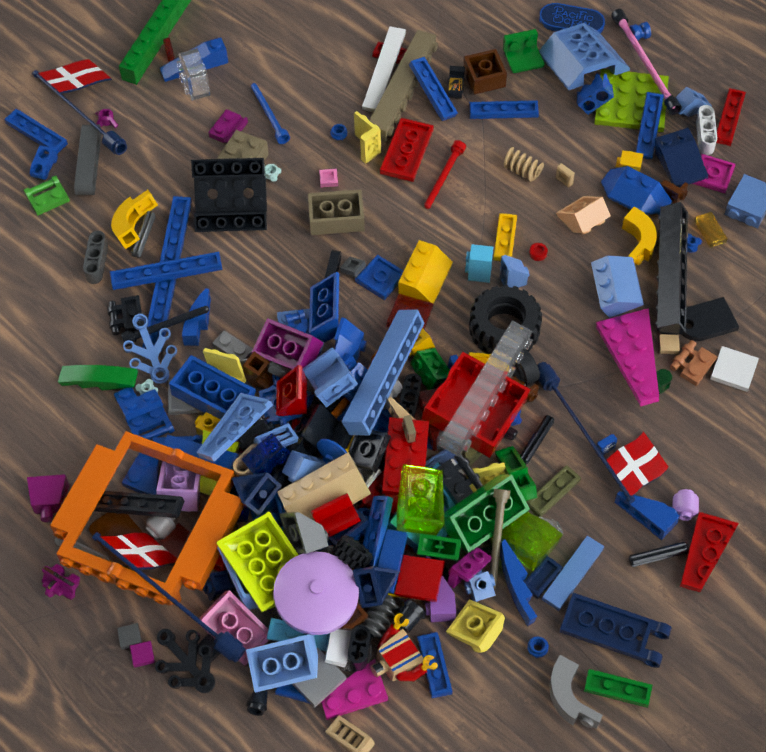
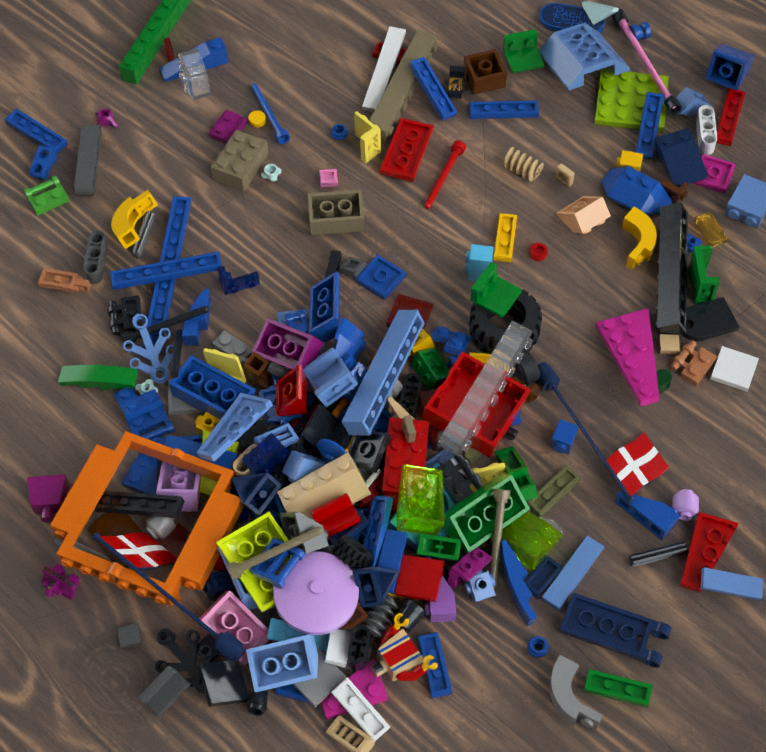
flag [32,59,127,155] -> none
magenta tile [130,641,155,668] -> none
black slope [191,157,267,232] -> none
yellow slope [398,240,453,306] -> none
light yellow slope [446,599,505,653] -> none
medium blue slope [500,255,530,288] -> none
black axle [520,415,554,464] -> none
blue piece [577,73,614,115] -> none
medium blue slope [591,256,644,318] -> none
blue tile [595,434,617,457] -> none
none -> nougat hinge [37,268,91,293]
none -> dark grey panel [138,666,191,716]
none -> black bar [171,329,183,378]
none -> black tile [197,660,250,707]
none -> clear blue bracket [217,266,260,295]
none -> dark tan piece [227,526,324,580]
none -> yellow tile [248,111,266,128]
none -> blue plate [250,538,305,589]
none -> white tile [331,677,390,742]
none -> blue plate [431,326,472,356]
none -> green bracket [470,262,522,318]
none -> blue brick [551,419,579,454]
none -> light aqua slope [582,1,619,25]
none -> green panel [688,245,719,304]
none -> medium blue tile [700,567,763,601]
none -> blue slope [705,44,755,91]

